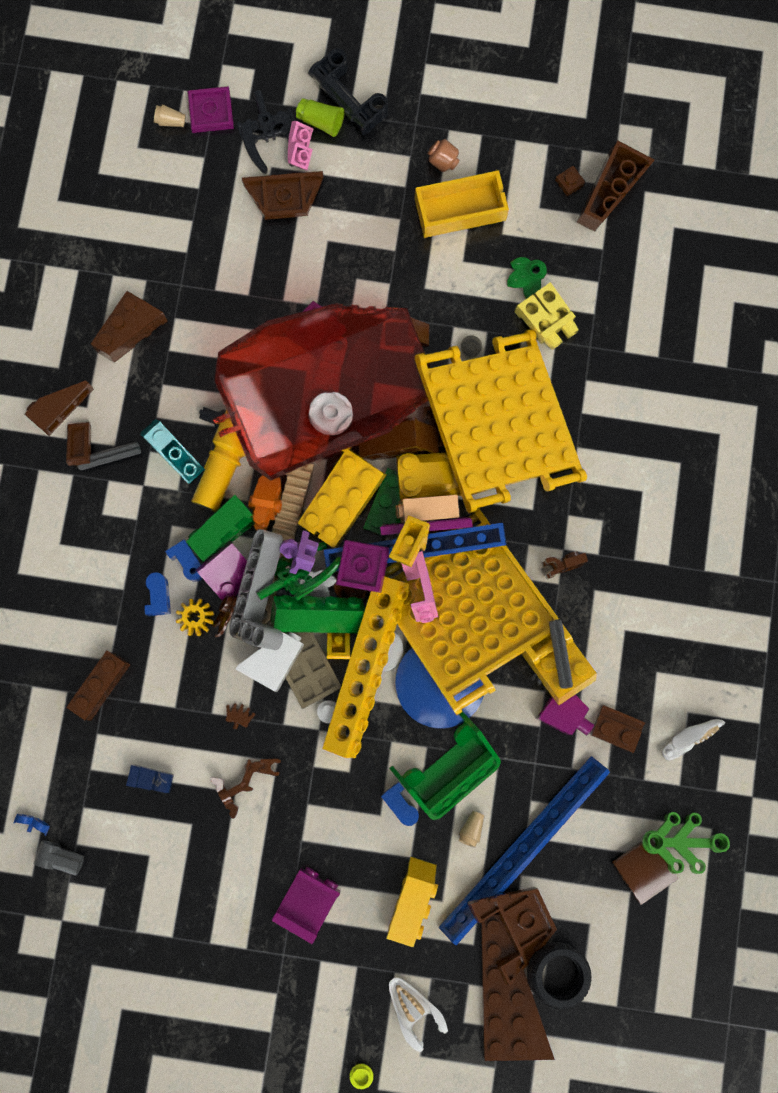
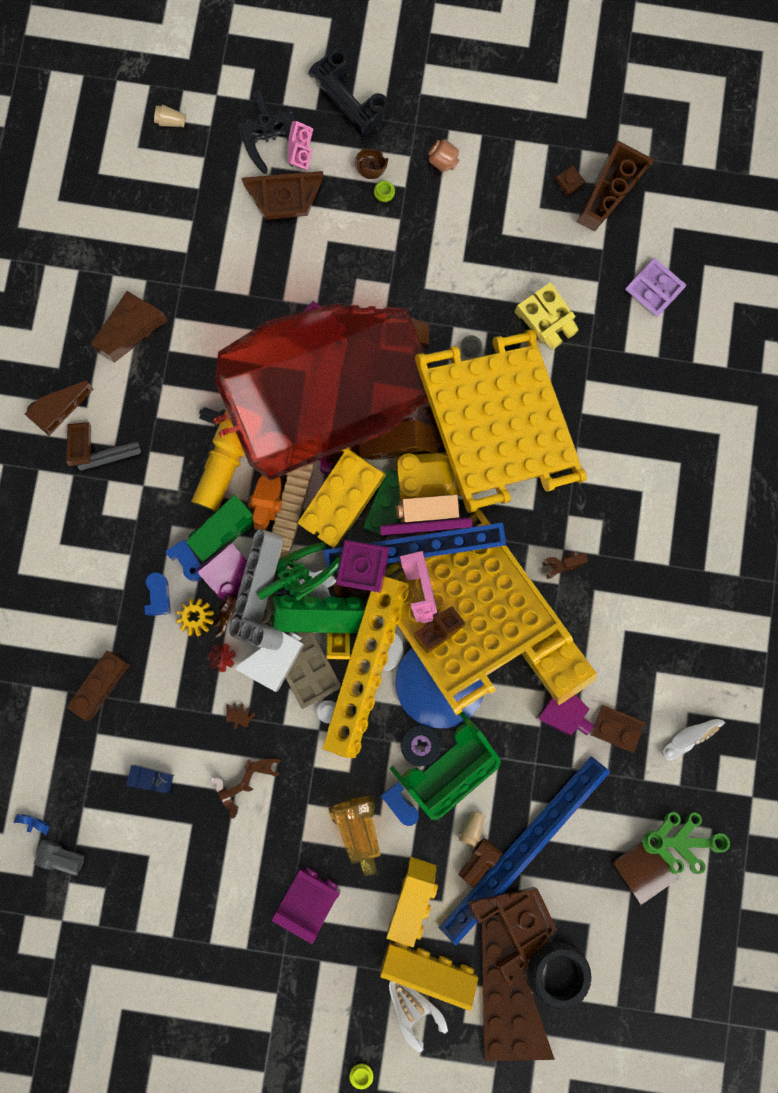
teal slope [140,419,205,484] -> none
magenta tile [187,86,234,133] -> none
medium lavender hips [280,530,319,574] -> none
lime plant [296,98,344,137] -> none
white tile [309,392,353,435] -> none
yellow slope [389,515,430,567] -> none
yellow piece [415,170,509,238] -> none
green plate [507,257,547,299] -> none
dark grey axle [549,619,573,689] -> none
none -> clear red plant [207,644,236,672]
none -> magenta hand [320,444,333,475]
none -> clear yellow piece [329,796,381,876]
none -> reddish brown hair [355,148,389,179]
none -> lime plate [374,180,395,202]
none -> yellow slope [380,941,478,1011]
none -> black bush [401,725,441,766]
none -> reddish brown slope [414,606,466,653]
none -> reddish brown piece [458,838,502,888]
none -> lavender slope [625,258,686,317]

